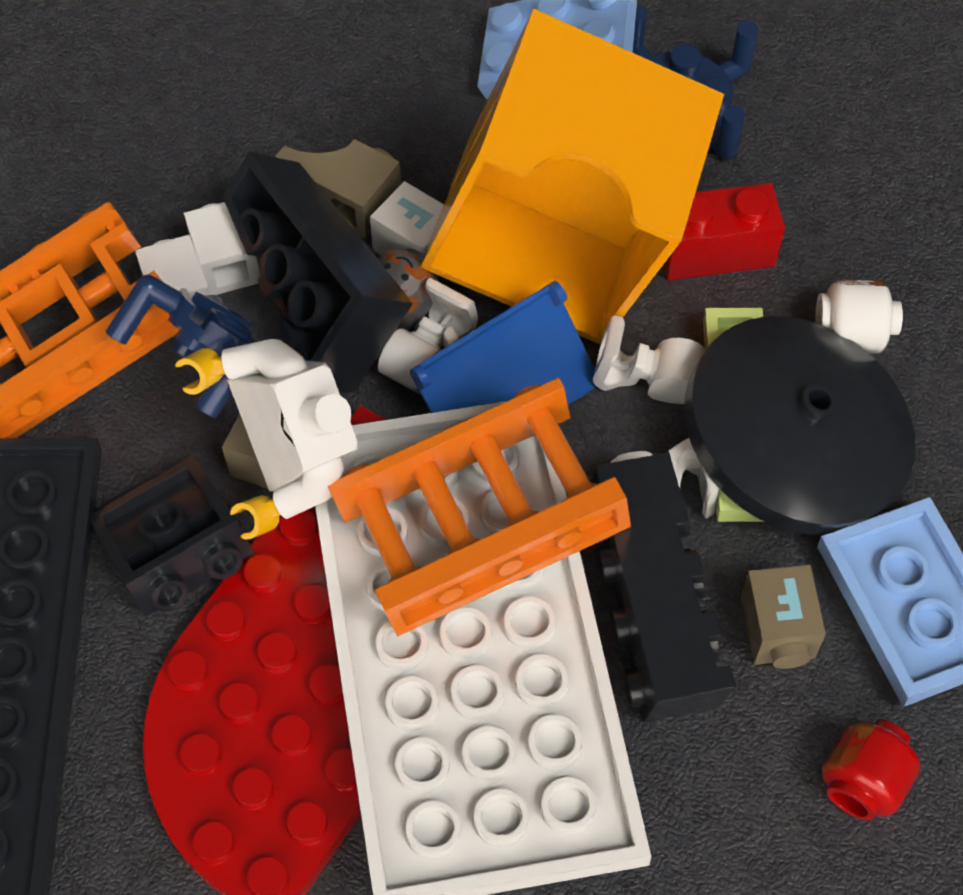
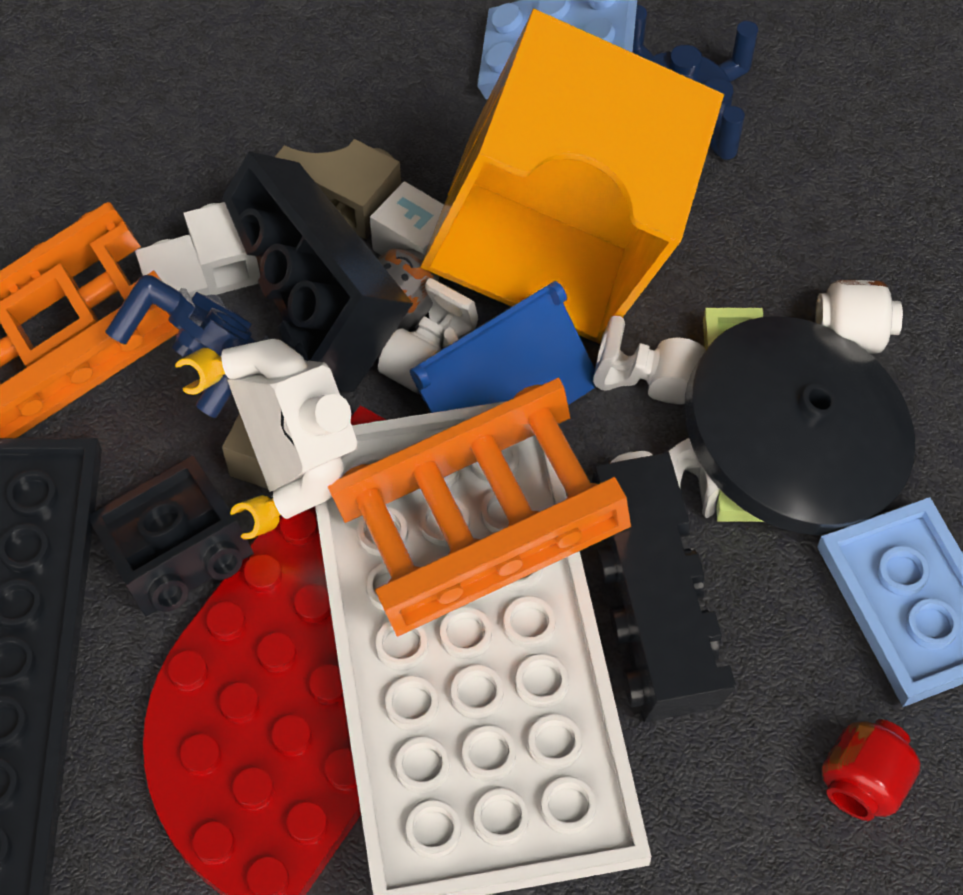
red brick [663,183,785,281] -> none
dark tan brick [741,565,826,669] -> none

